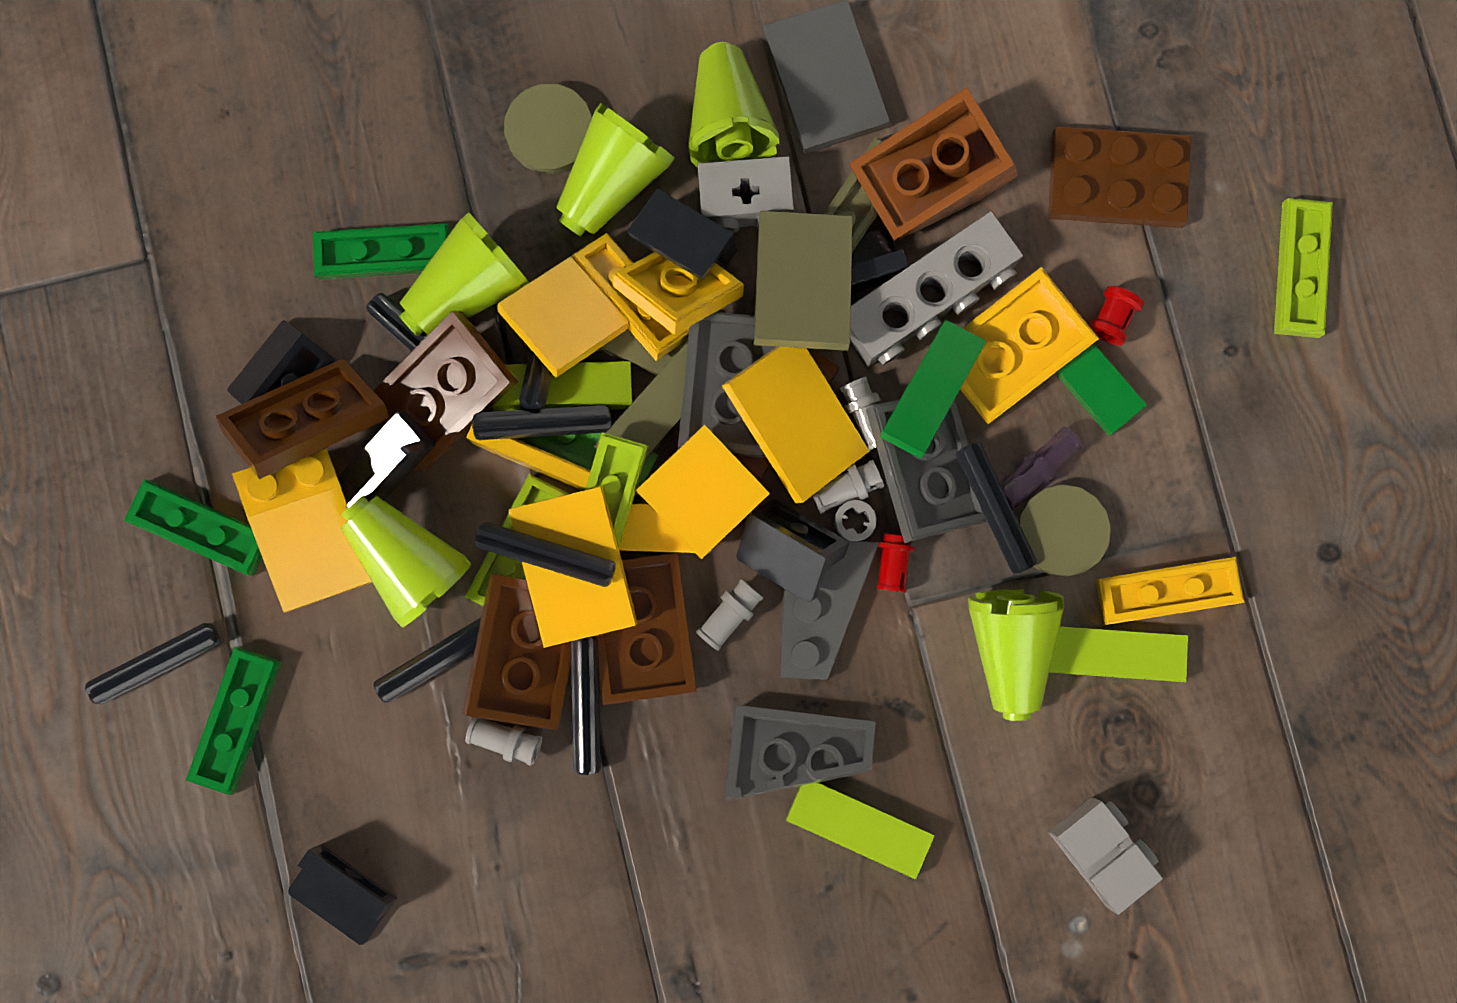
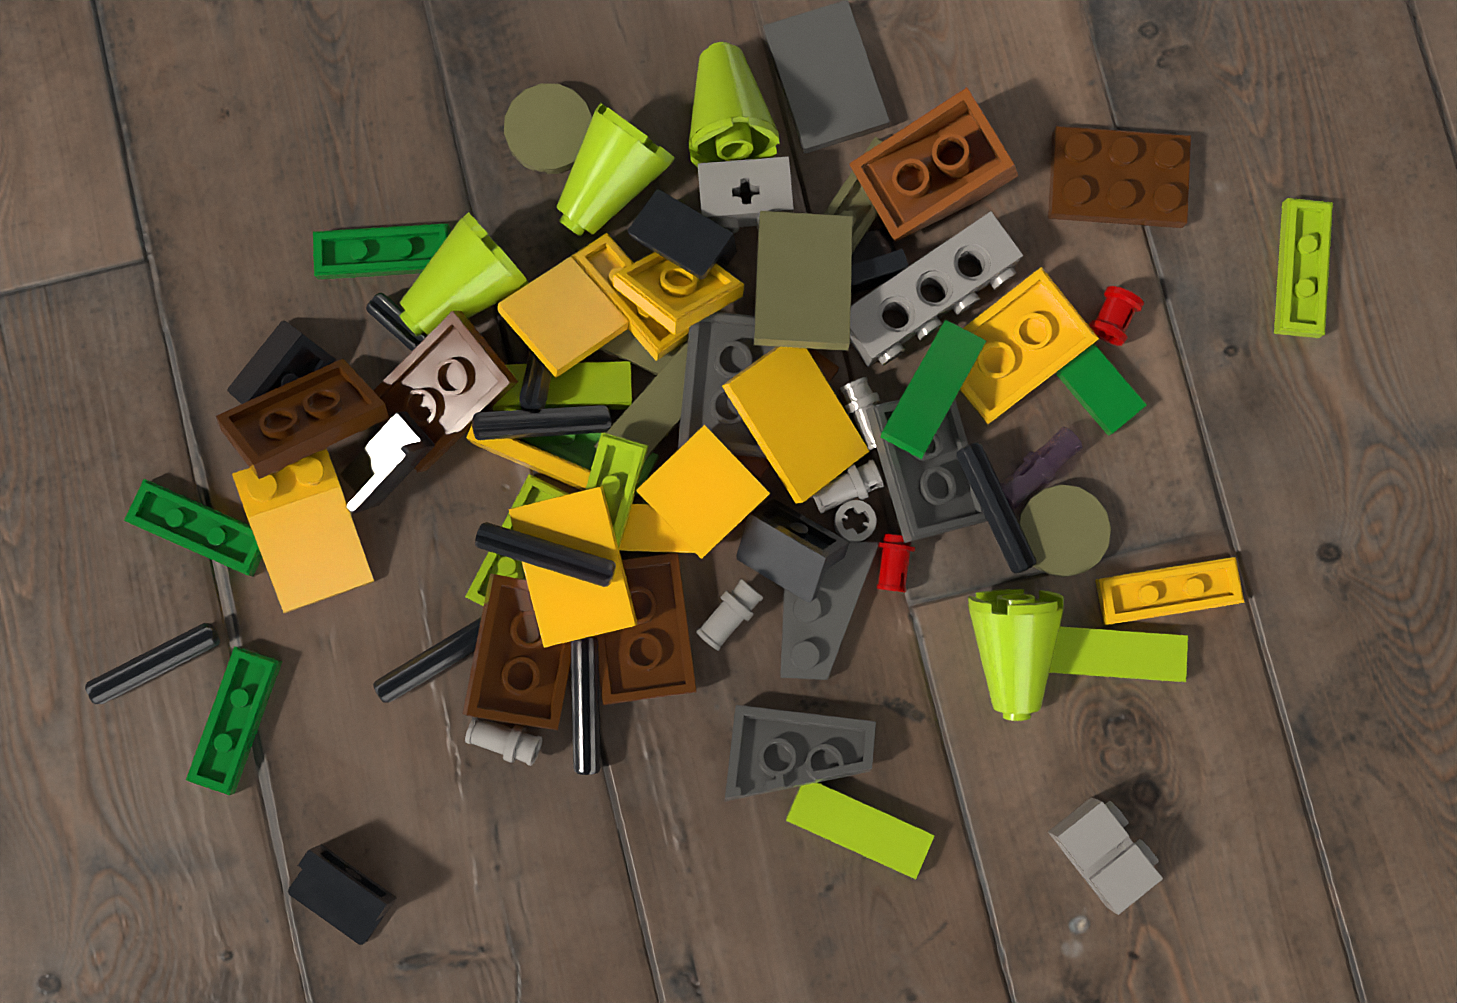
lime cone [341,495,471,628] -> none

